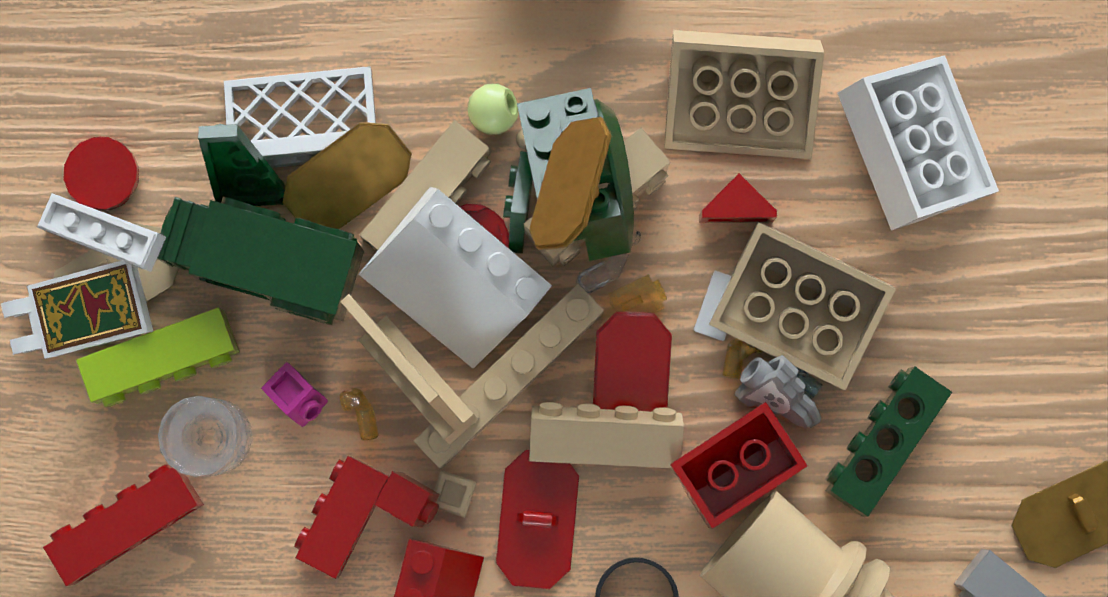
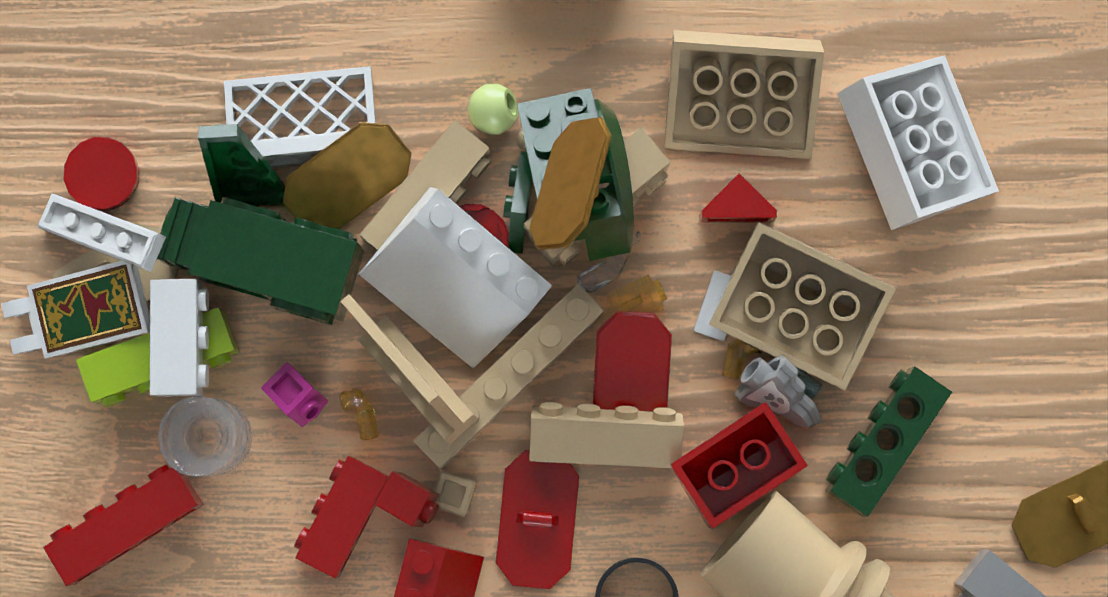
none -> white brick [150,279,209,397]

